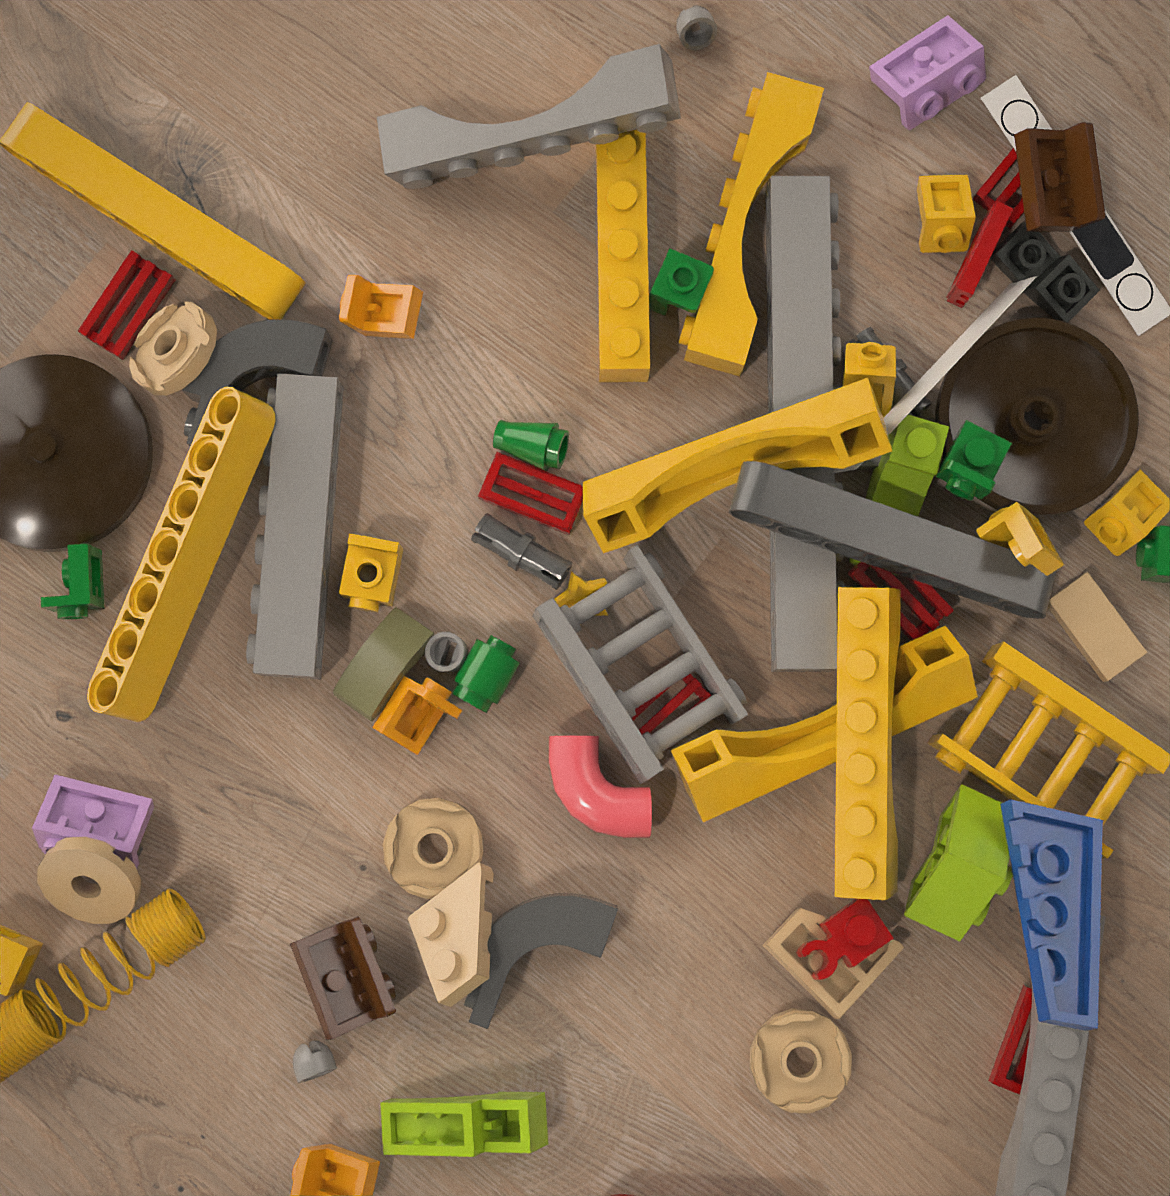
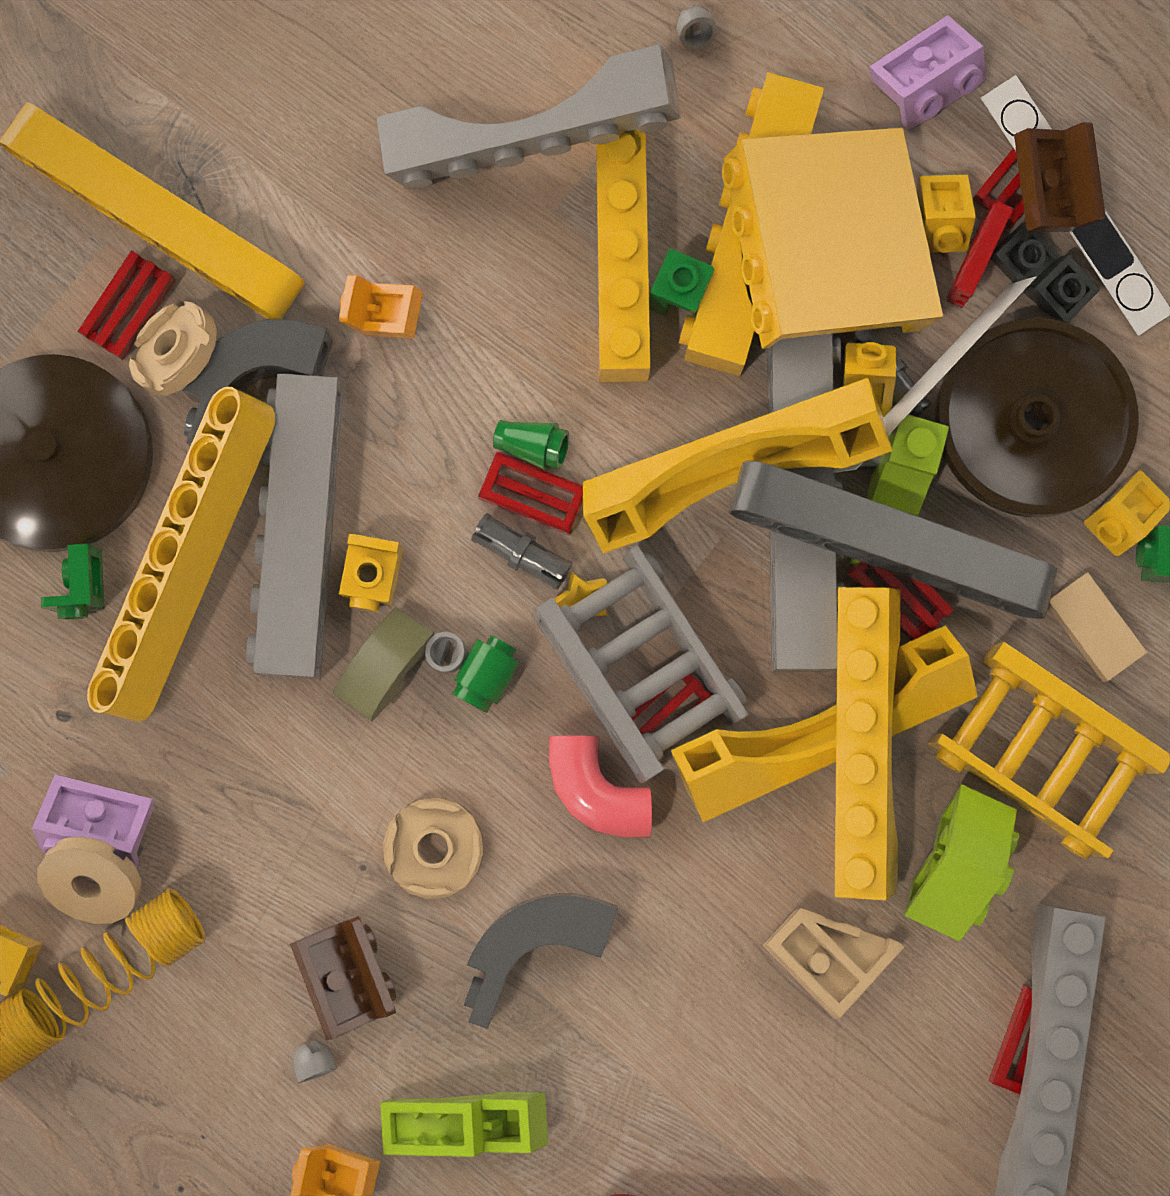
light orange bracket [372,676,462,755] -> none
tan wing [408,862,494,1007] -> none
tan tile [750,1008,852,1114] -> none
red plate [796,899,894,980] -> none
green bracket [936,420,1012,500] -> none
yellow bracket [976,502,1064,576] -> none
blue wing [1000,799,1103,1031] -> none
none -> yellow panel [722,128,943,349]

